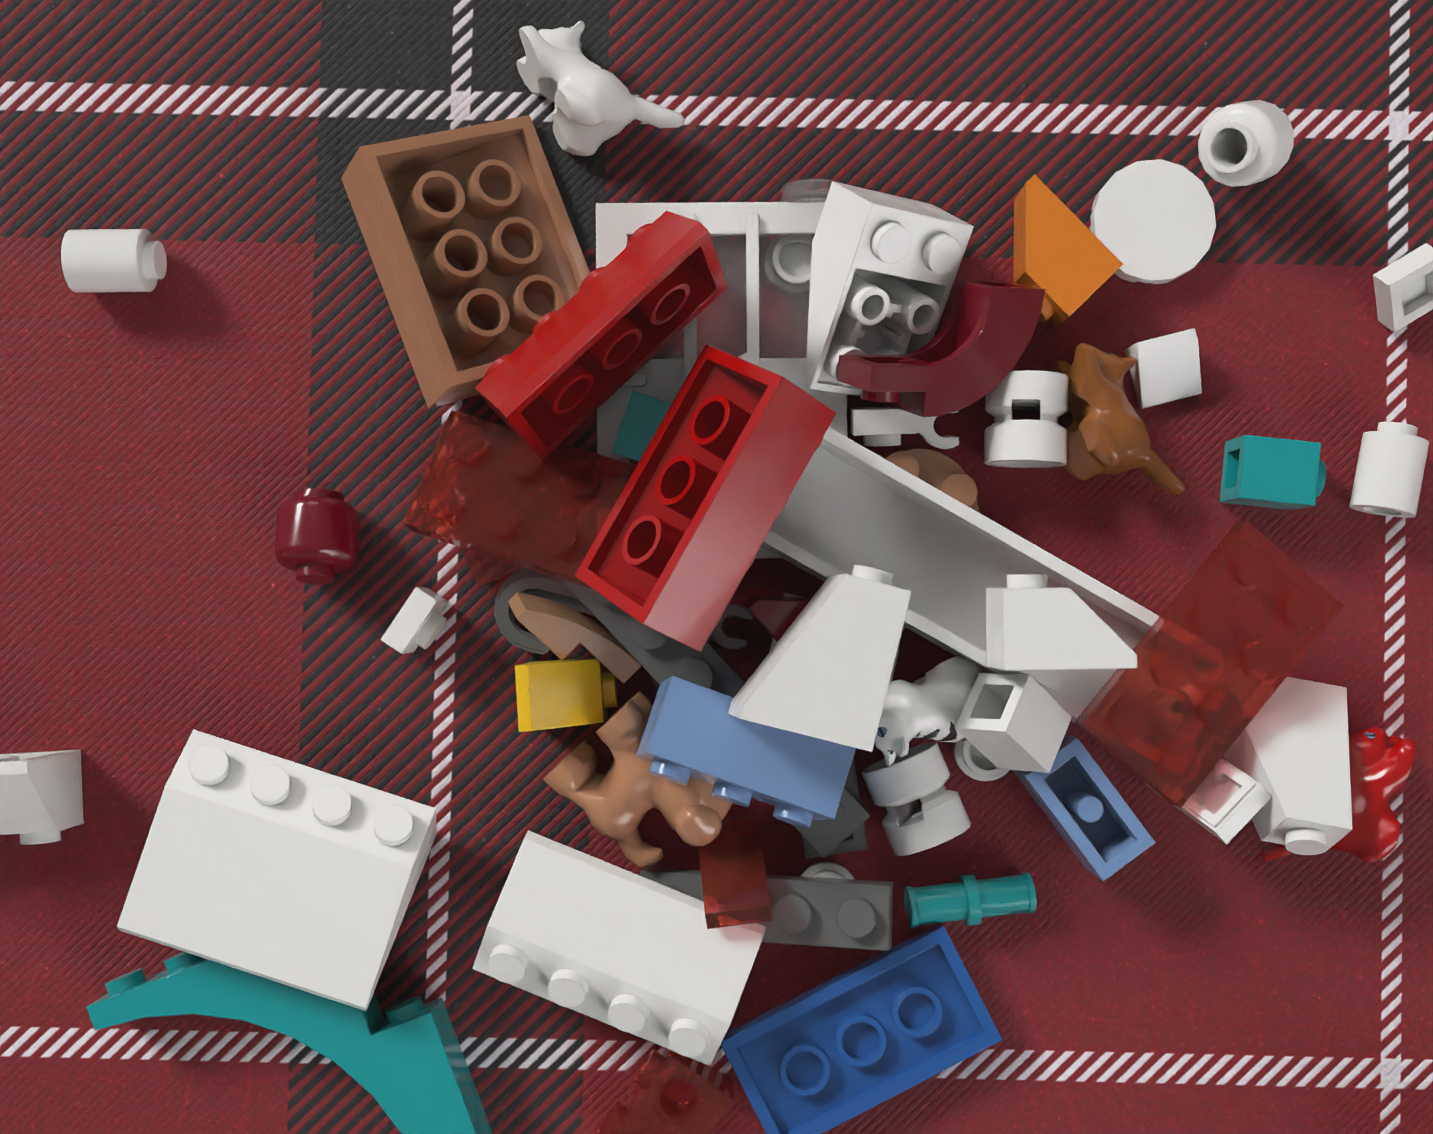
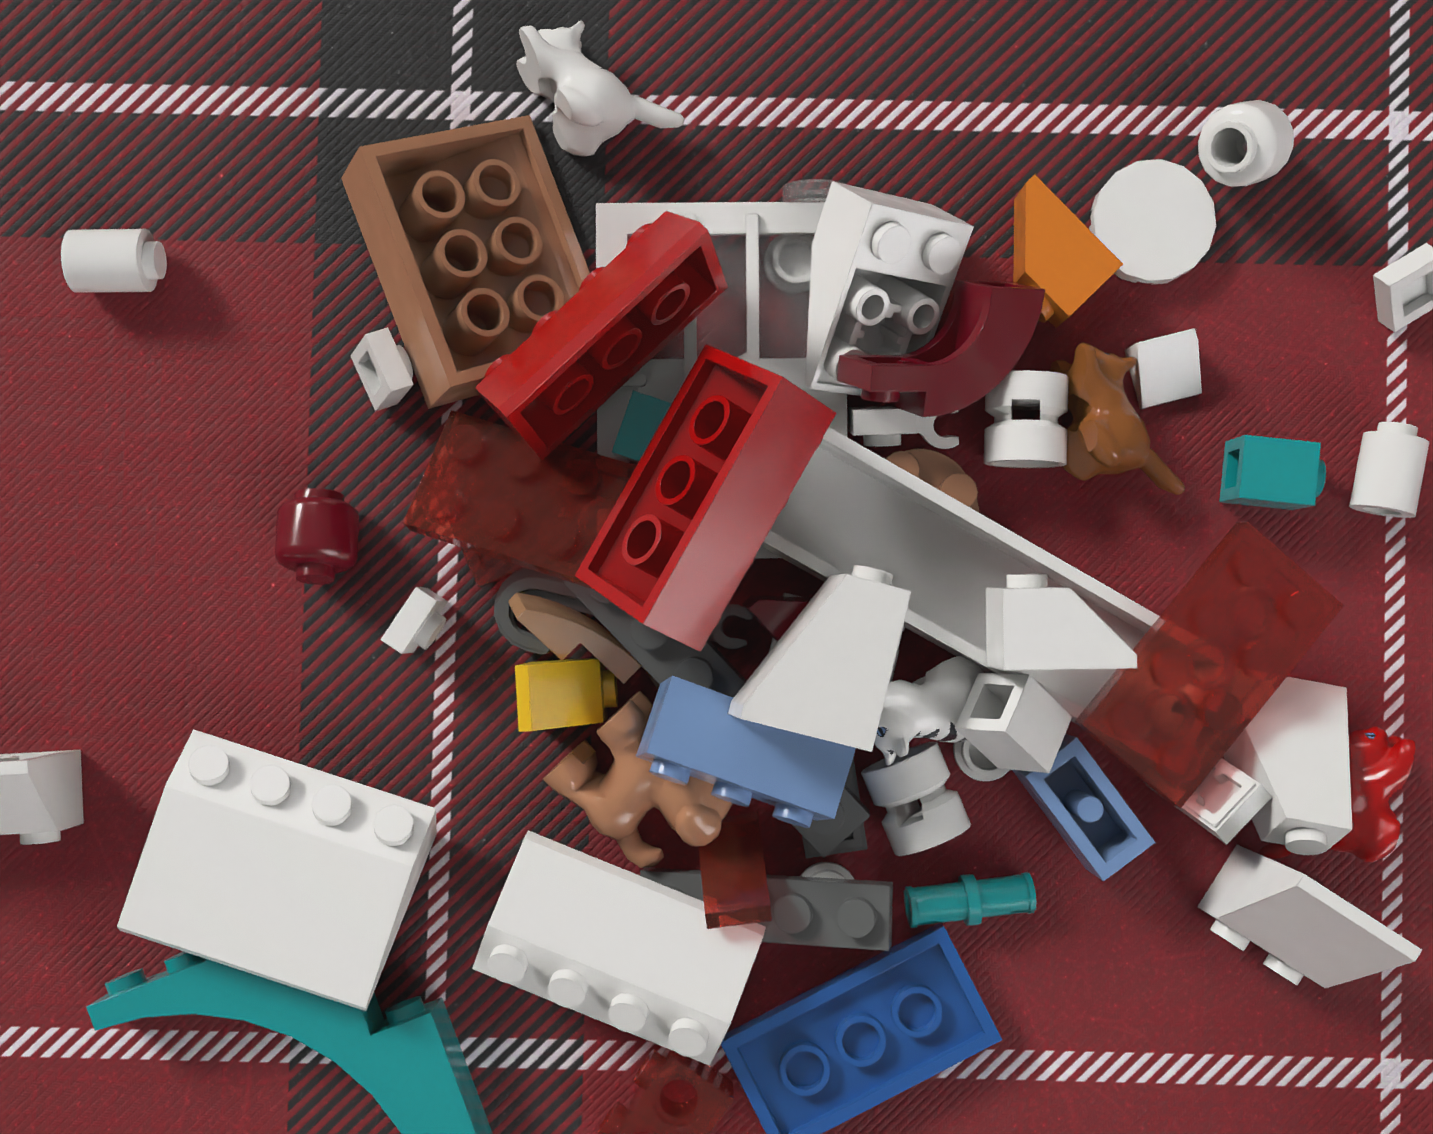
none -> white plate [351,327,414,412]
none -> white slope [1198,845,1422,988]

